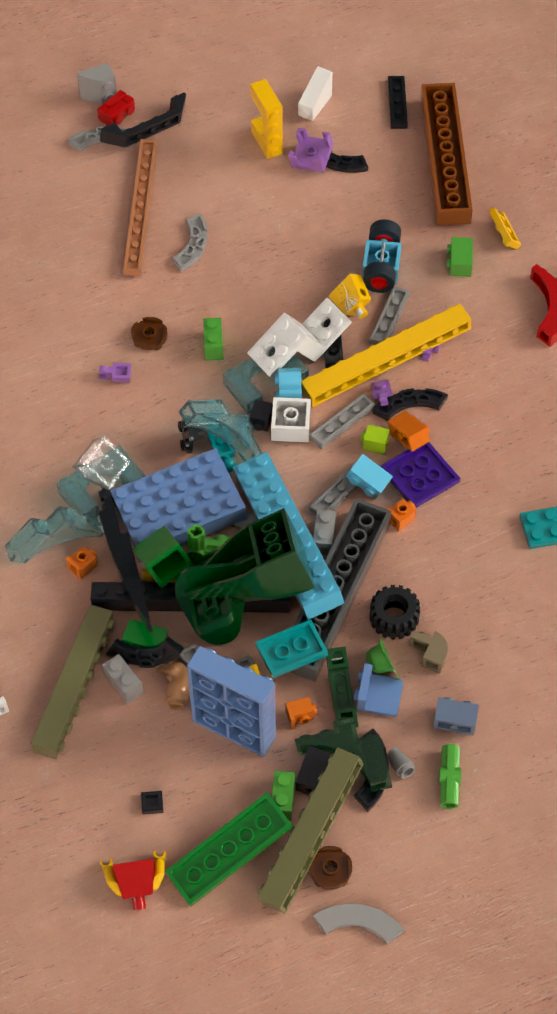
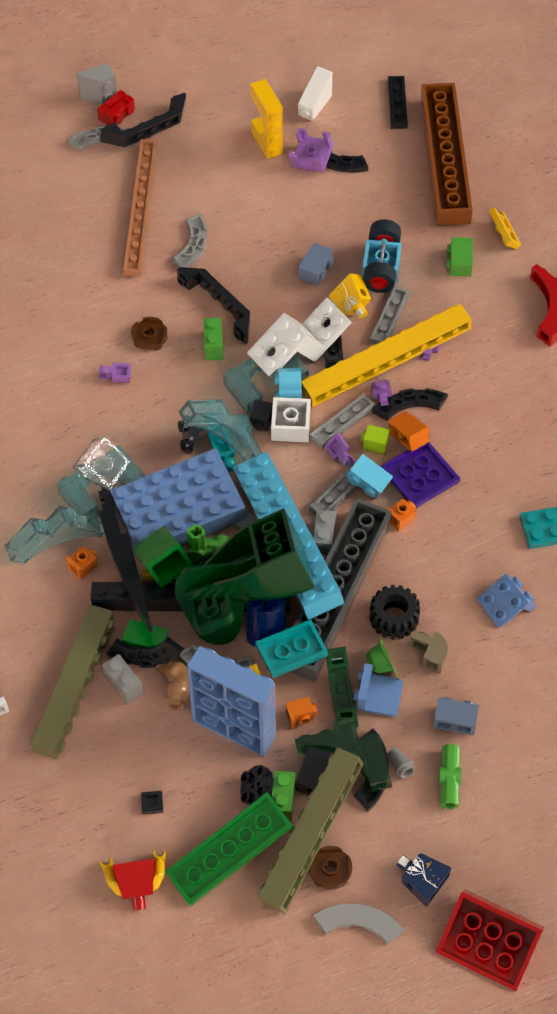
none -> black slope [177,267,250,345]
none -> black plate [240,765,274,805]
none -> clear blue cylinder [245,598,286,647]
none -> sand blue brick [298,243,334,286]
none -> medium lavender plate [325,433,355,467]
none -> dark blue torso [397,853,451,907]
none -> red slope [436,889,545,991]
none -> medium blue bracket [478,574,536,627]

